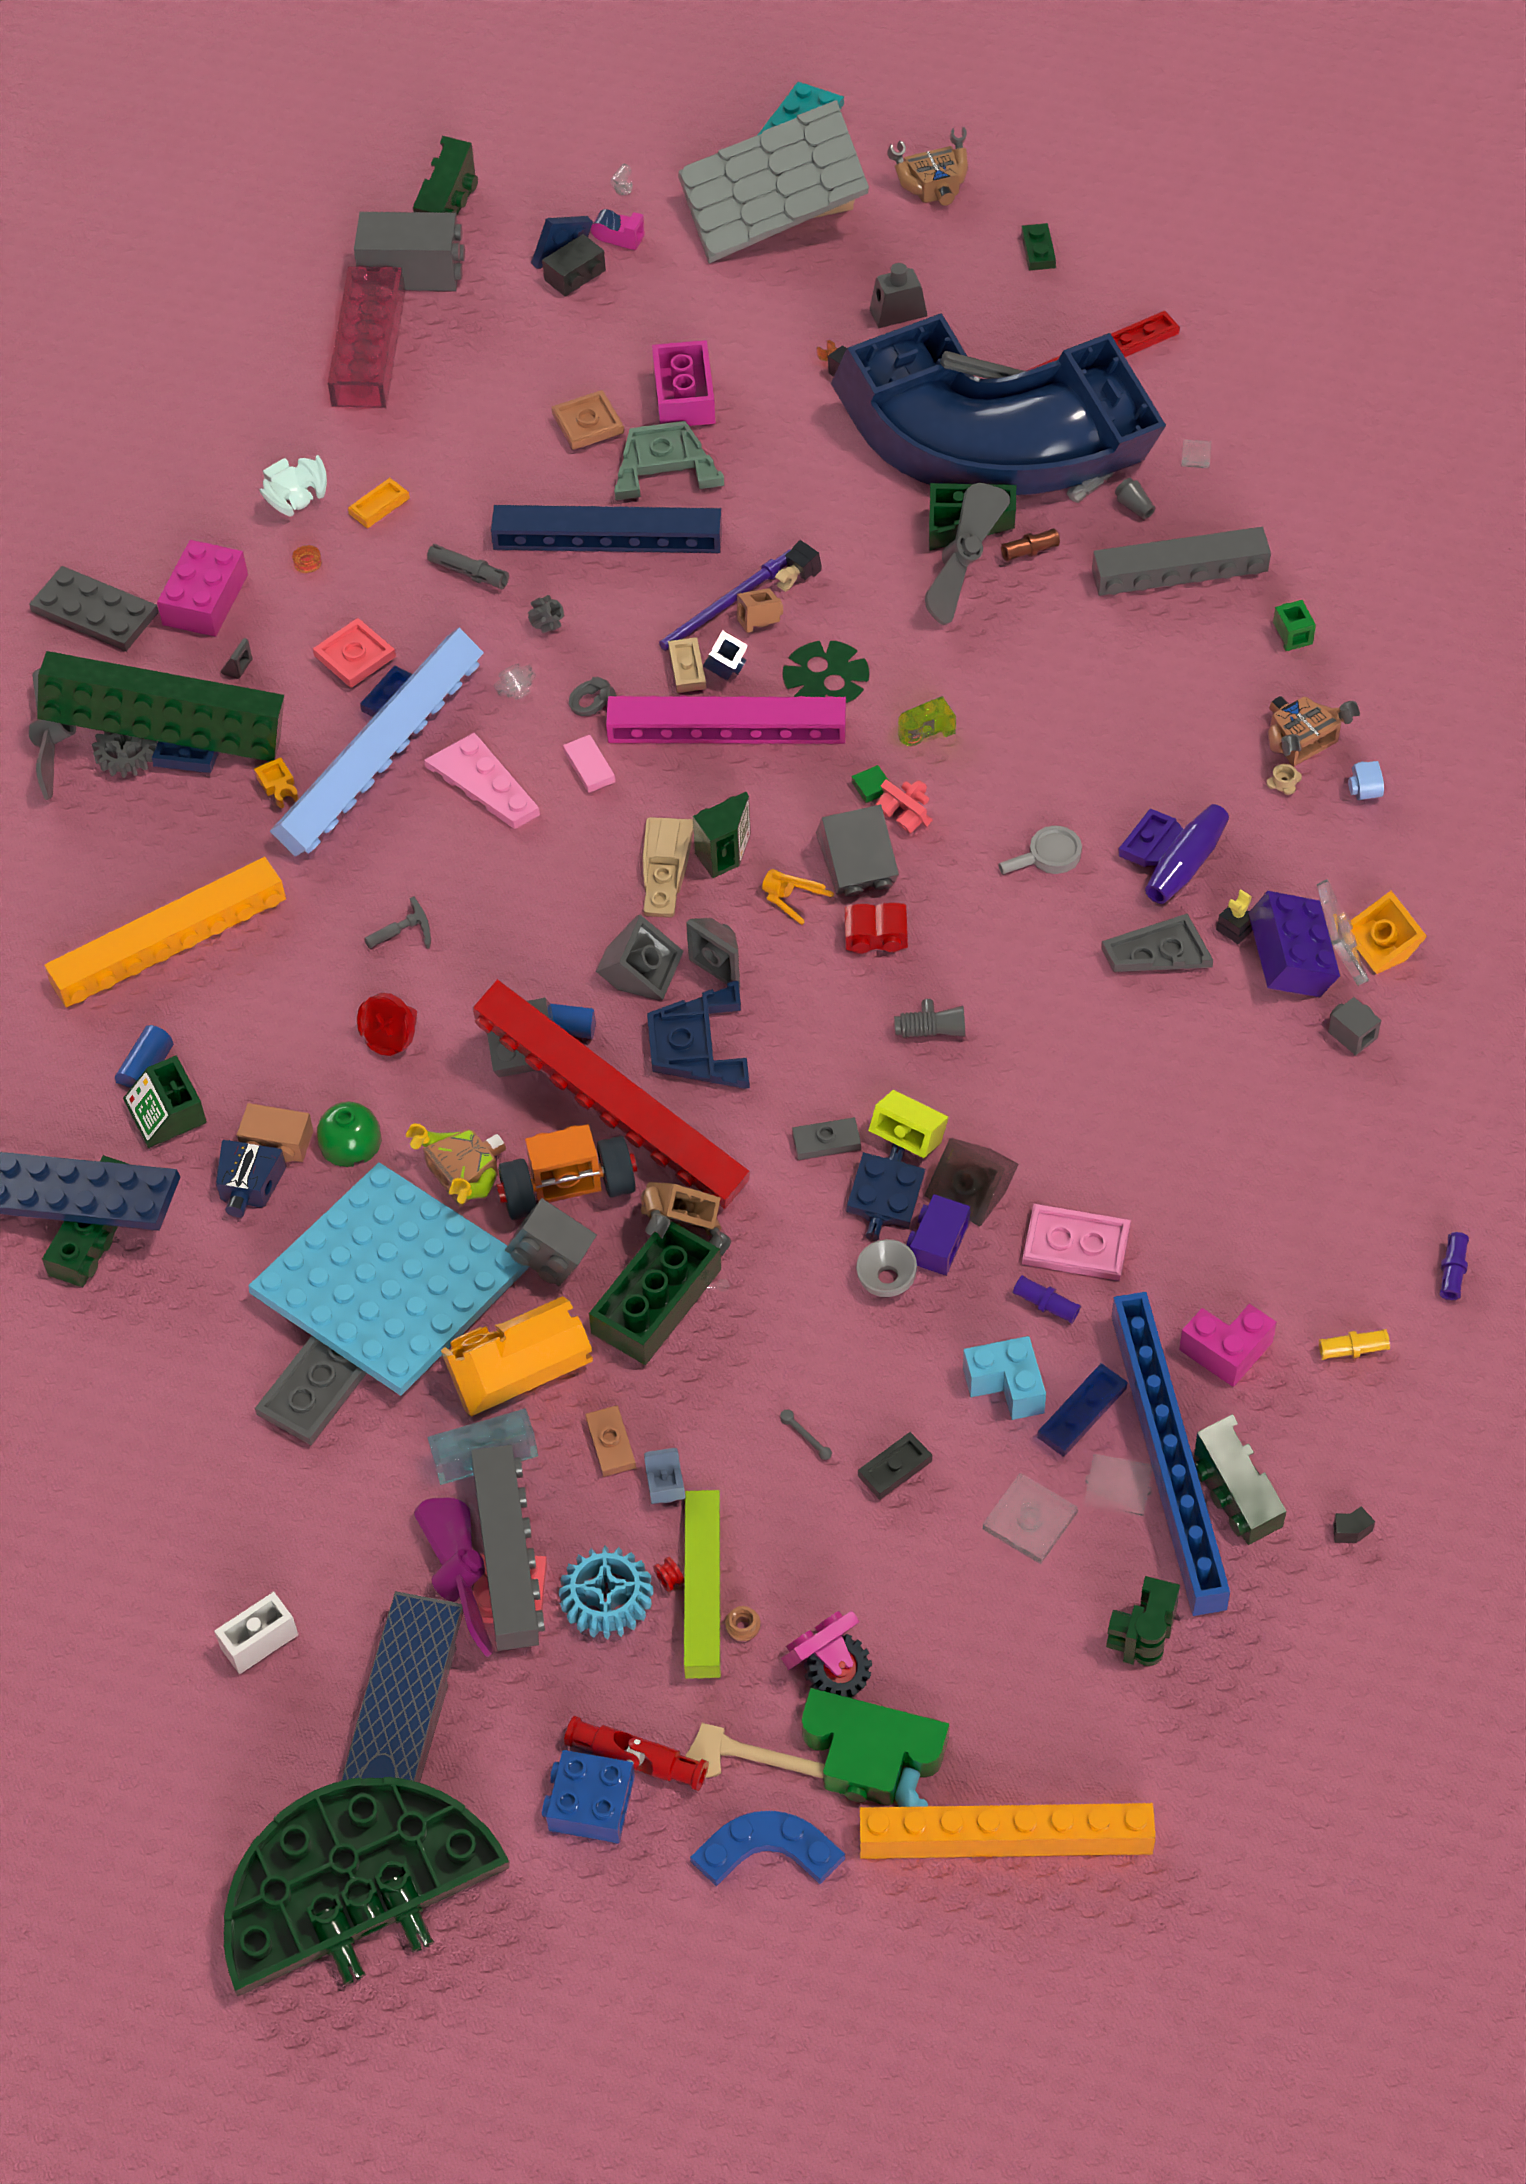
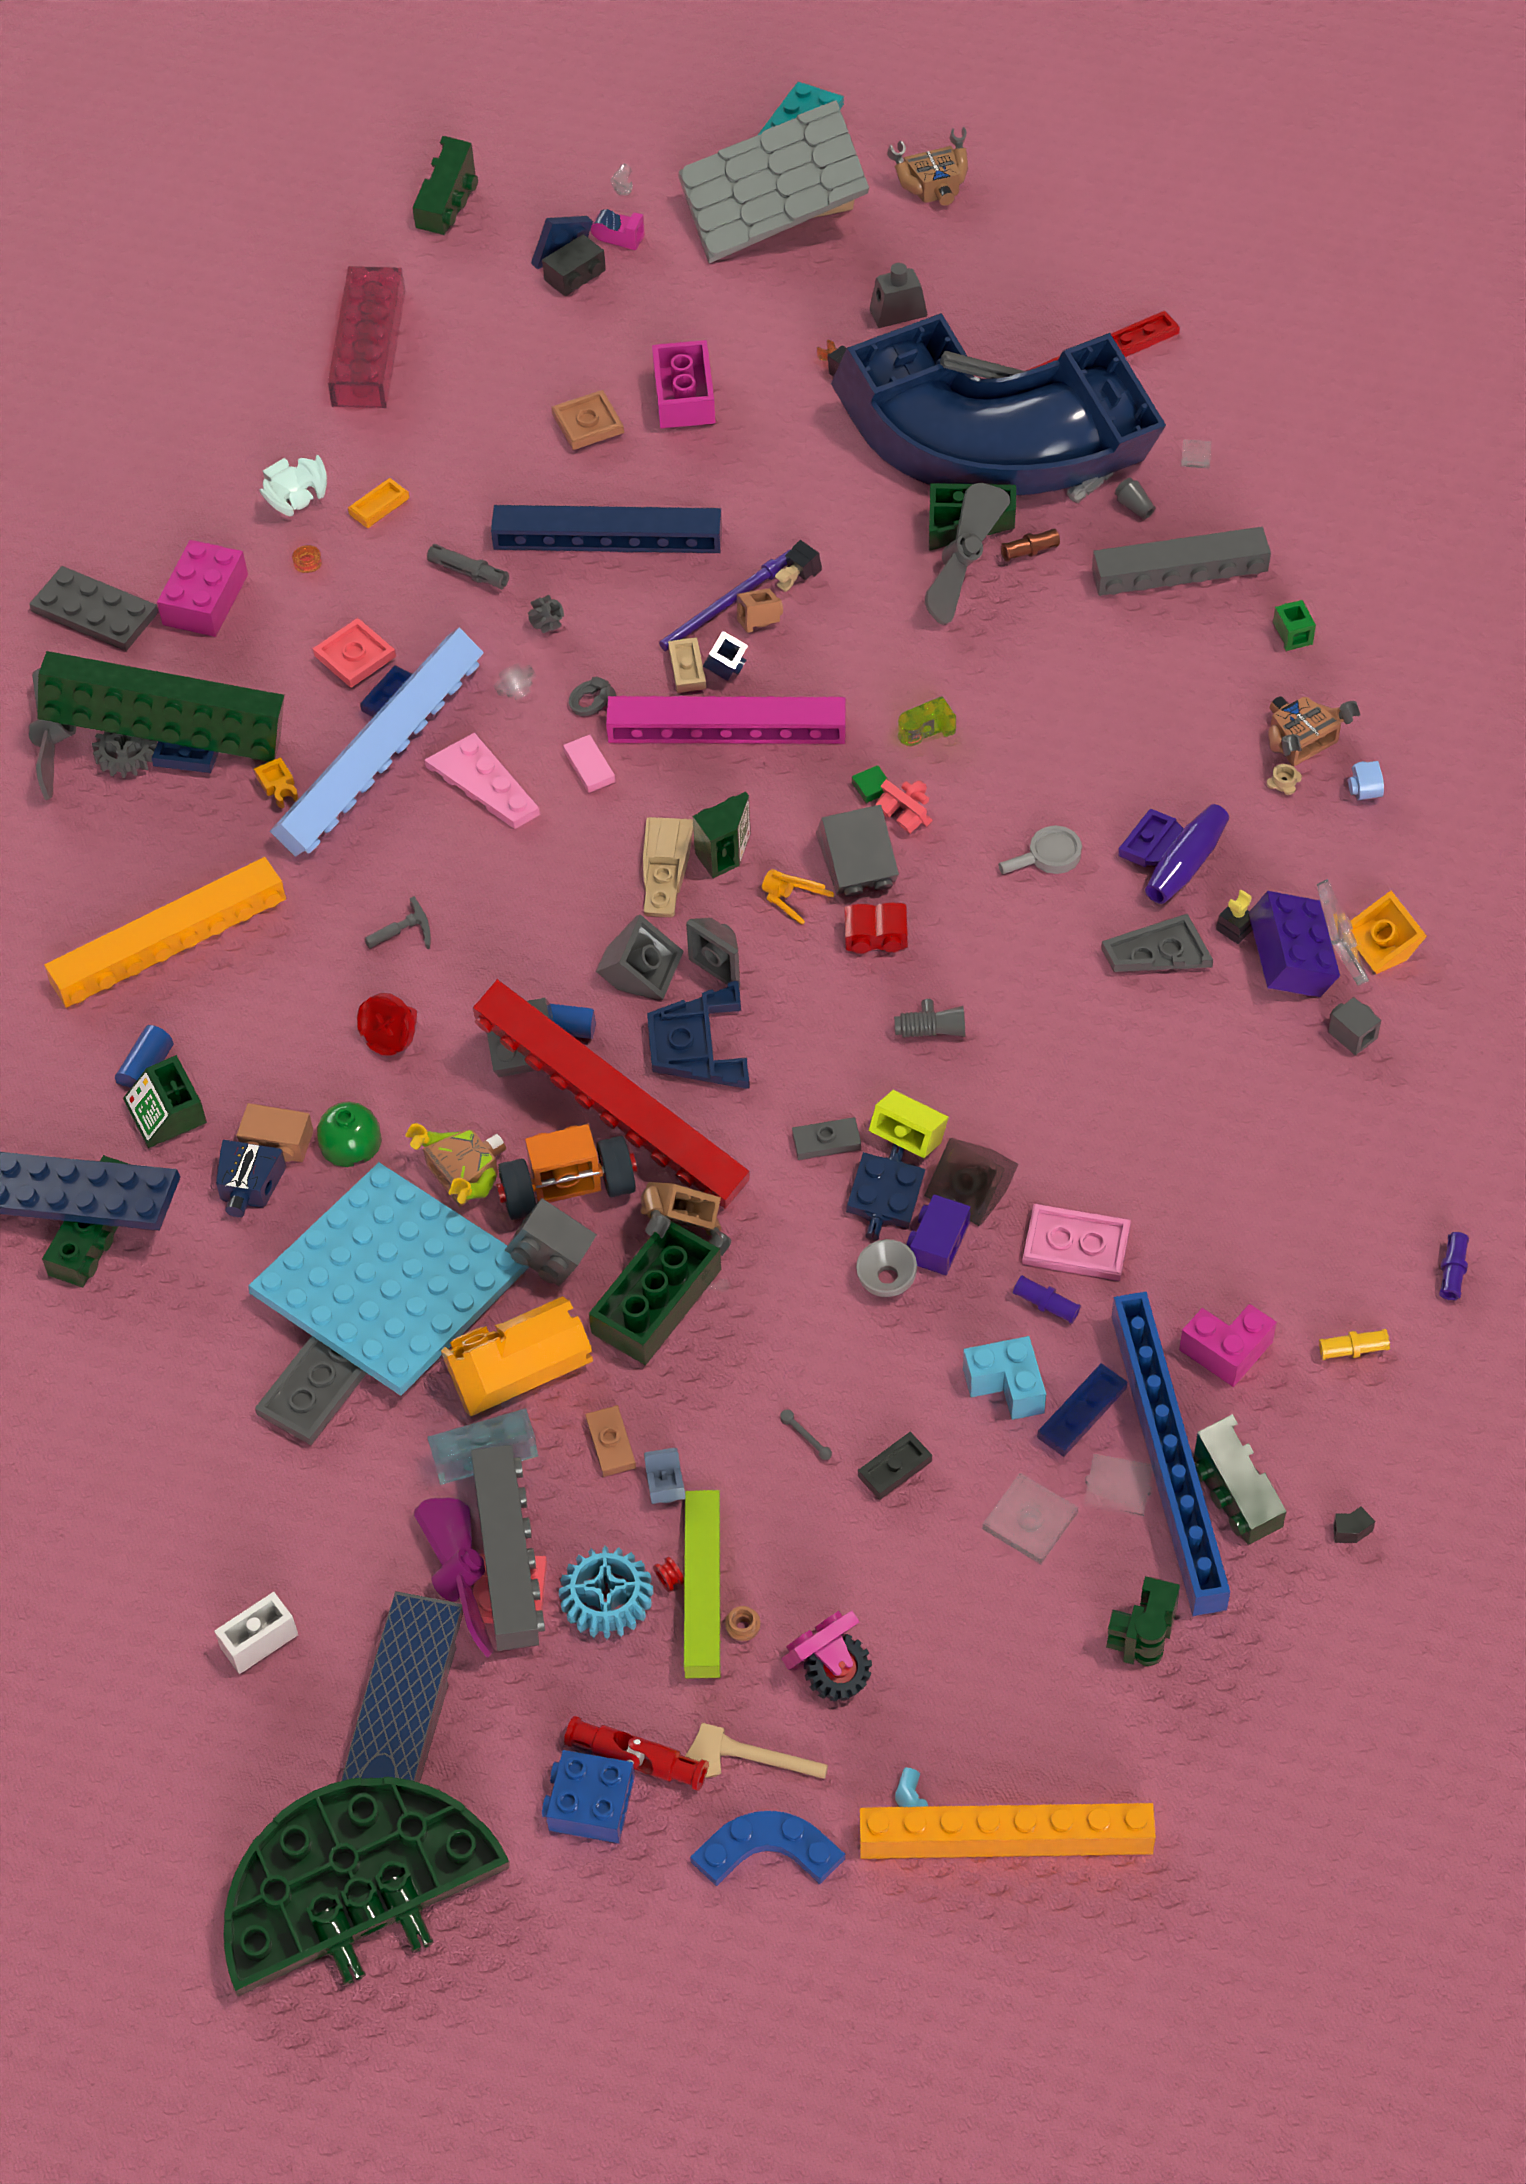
dark grey slope [221,638,252,679] -> none
dark grey brick [354,212,465,291] -> none
sand green wing [614,421,724,500] -> none
dark green piece [782,641,870,703] -> none
green brick [802,1688,950,1806] -> none
dark green plate [1021,223,1056,271] -> none

